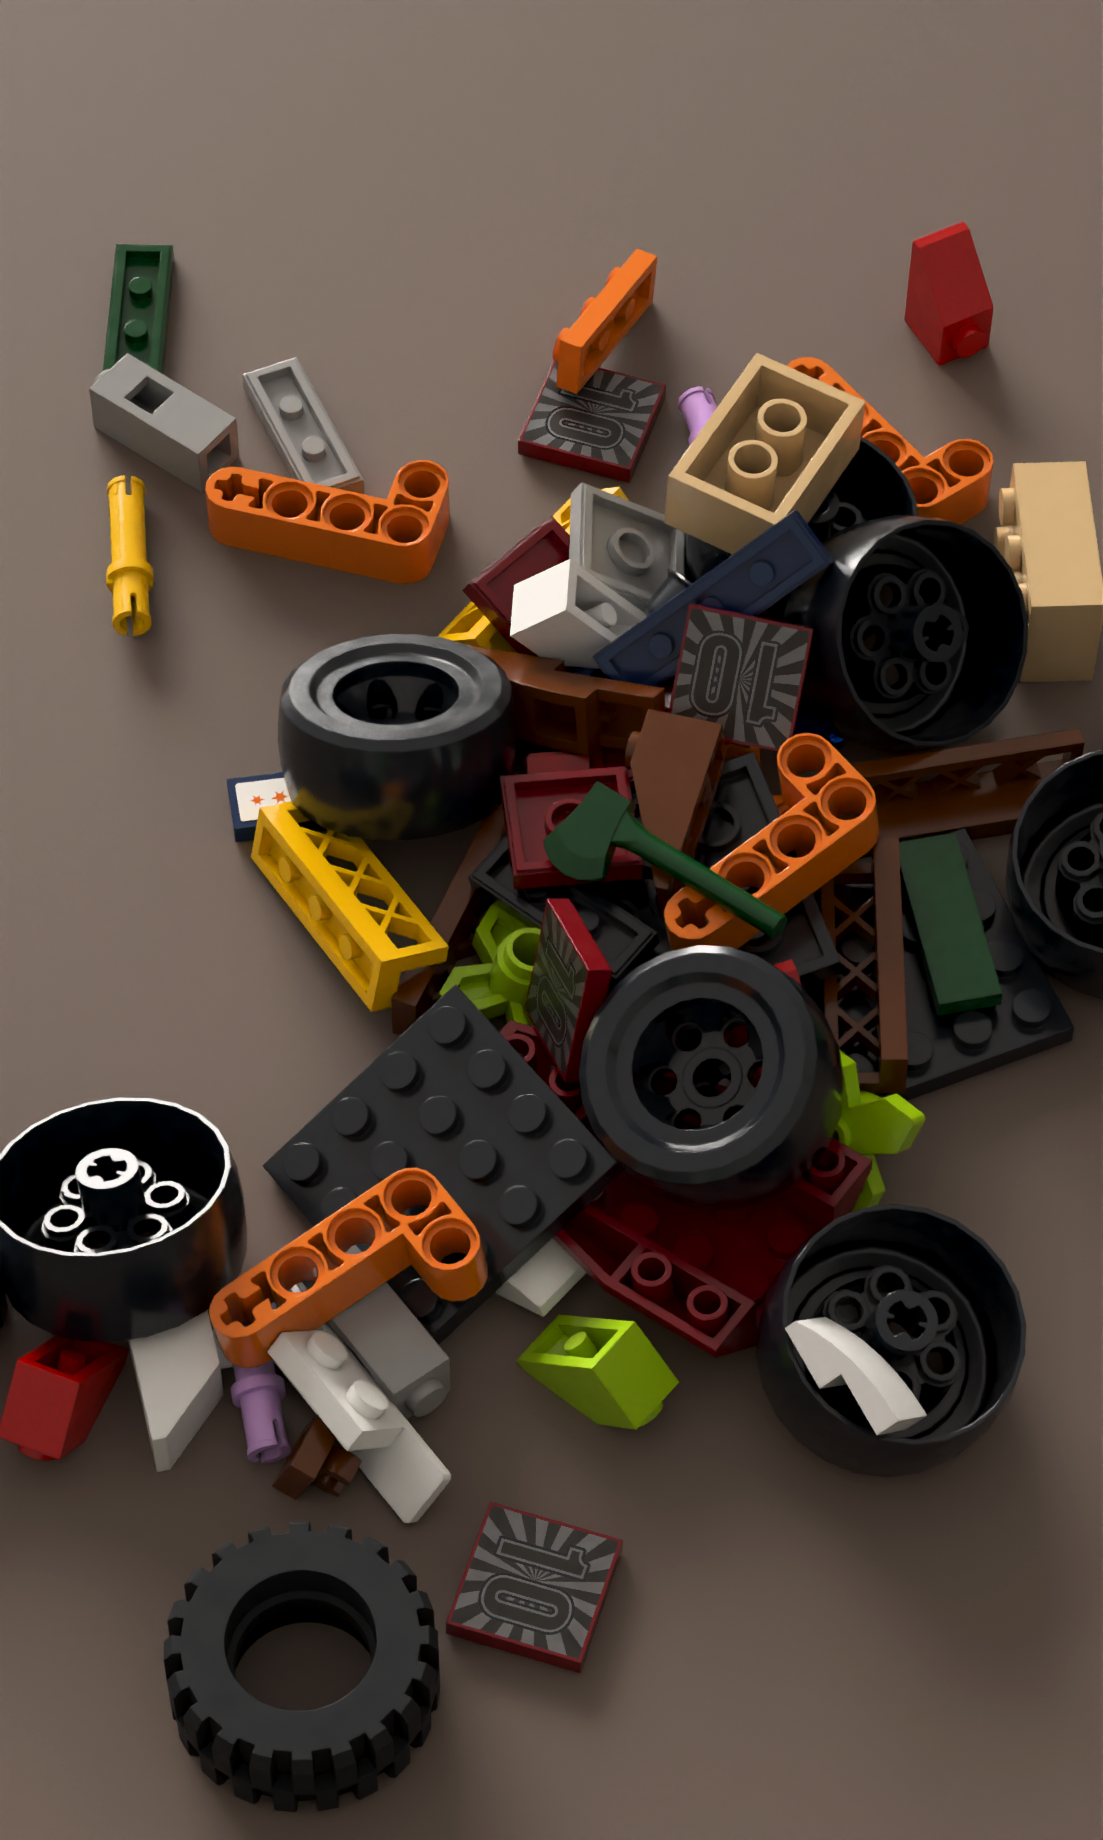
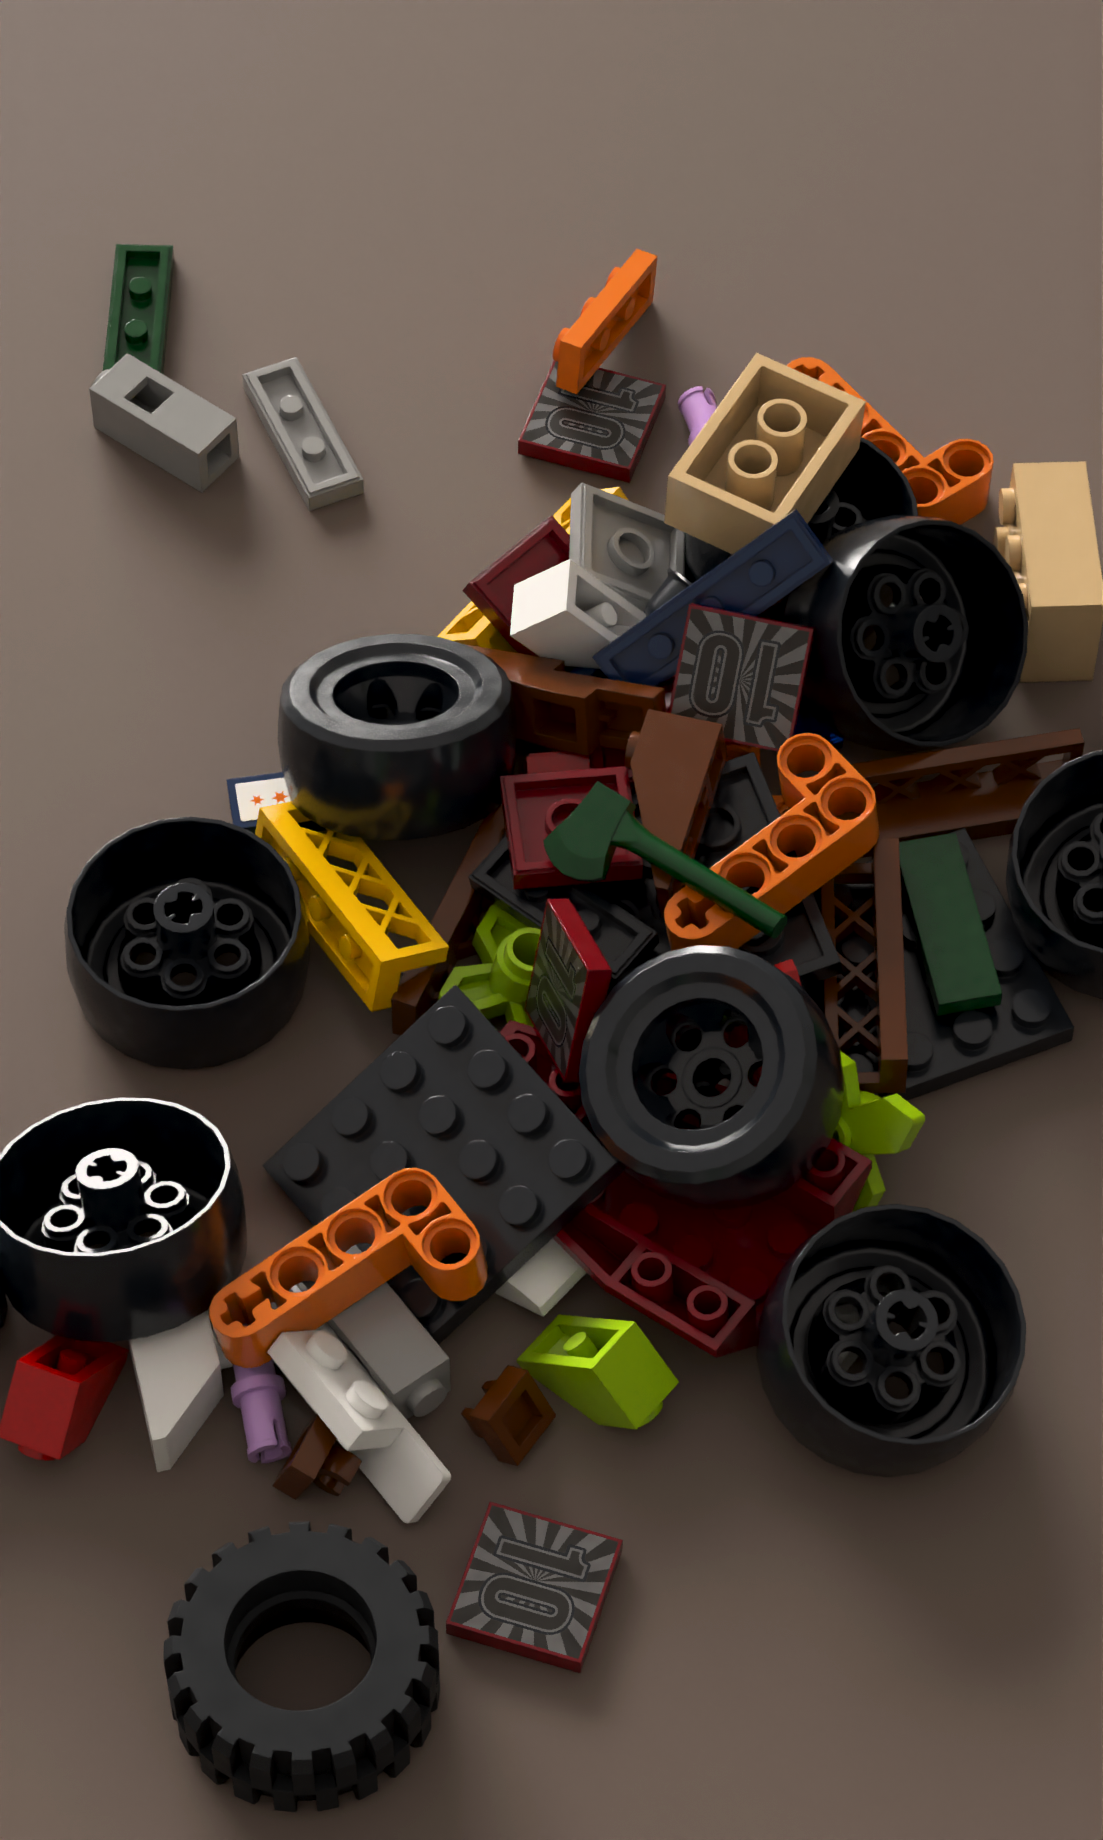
yellow pin [106,475,154,636] -> none
orange beam [205,460,450,584] -> none
white slope [785,1317,927,1435] -> none
red slope [904,221,994,366] -> none
none -> black wheel [64,816,310,1069]
none -> reddish brown tile [461,1365,556,1466]

